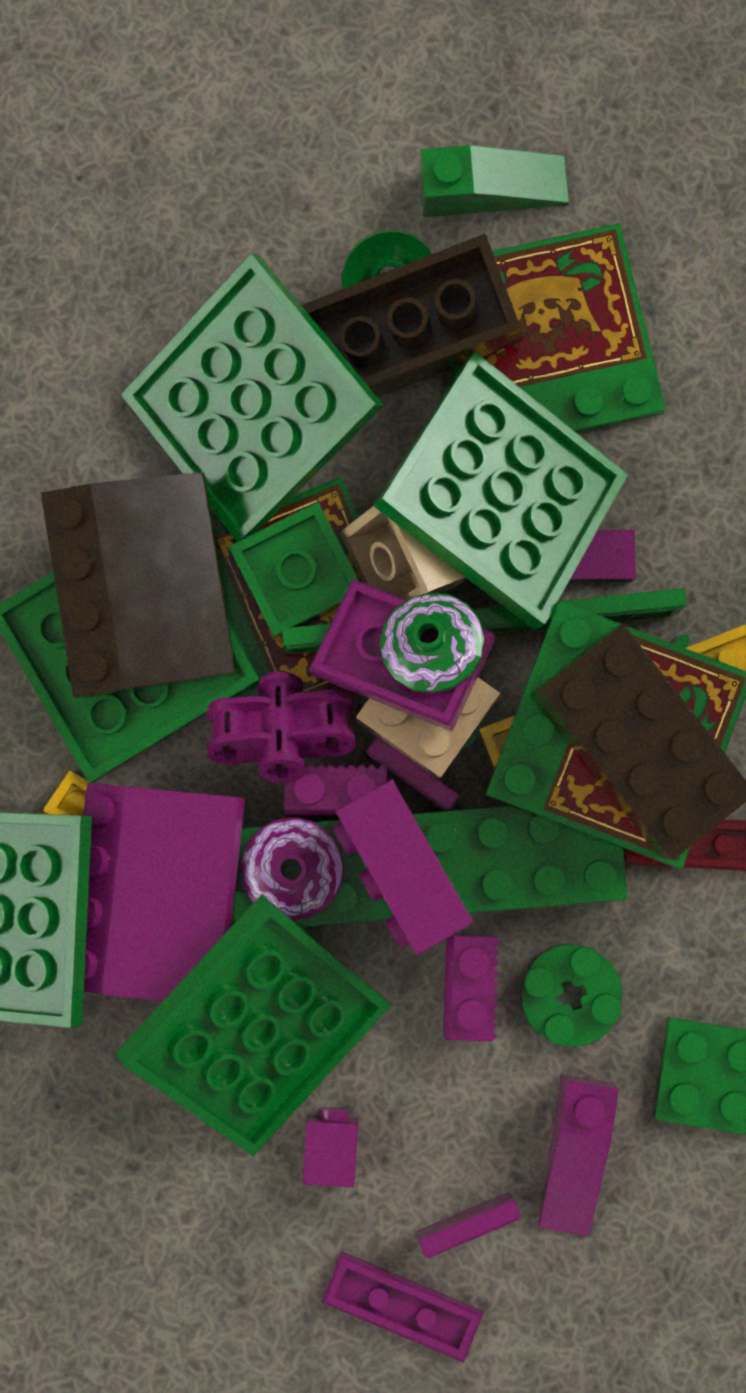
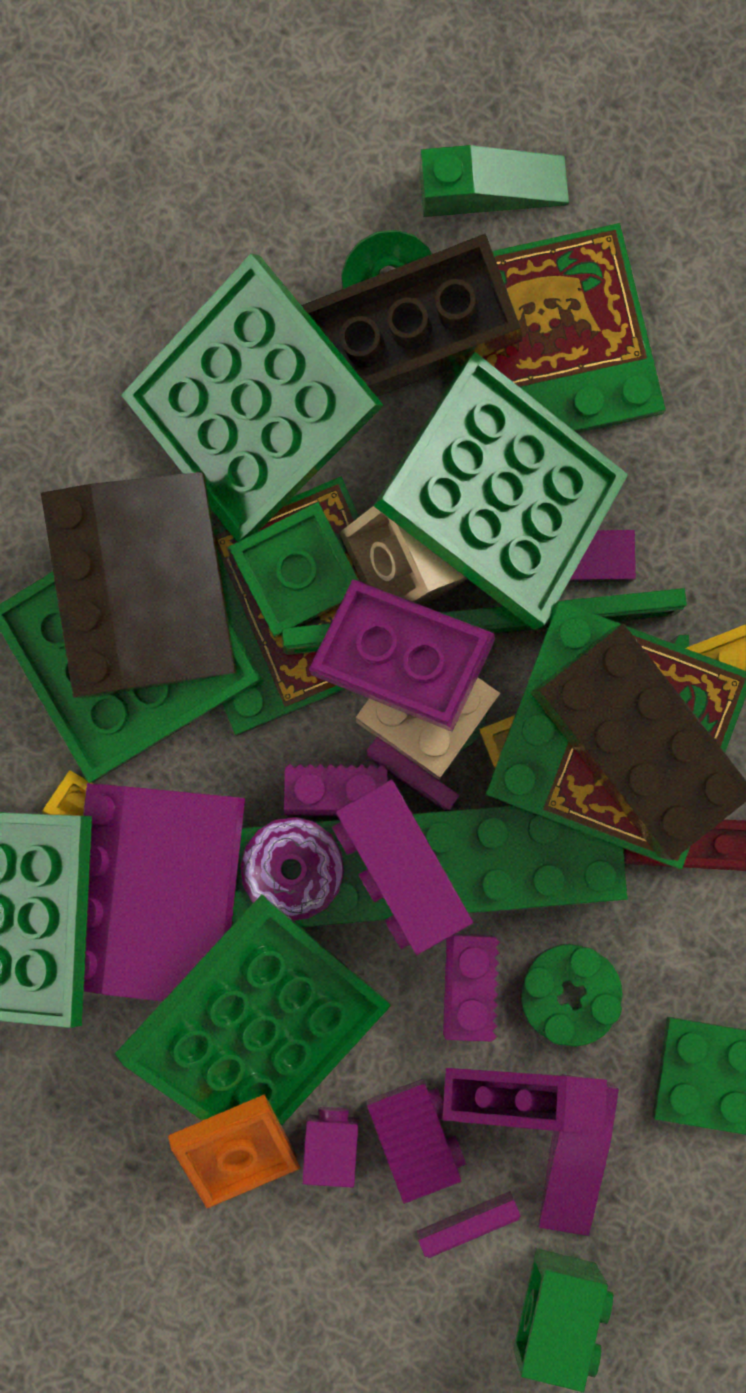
magenta axle [207,672,356,783] -> none
magenta tile [321,1251,483,1363] -> none
dish [380,592,485,694] -> none
none -> orange tile [168,1094,301,1208]
none -> magenta brick [367,1079,467,1204]
none -> magenta brick [442,1068,607,1134]
none -> green brick [513,1248,613,1393]

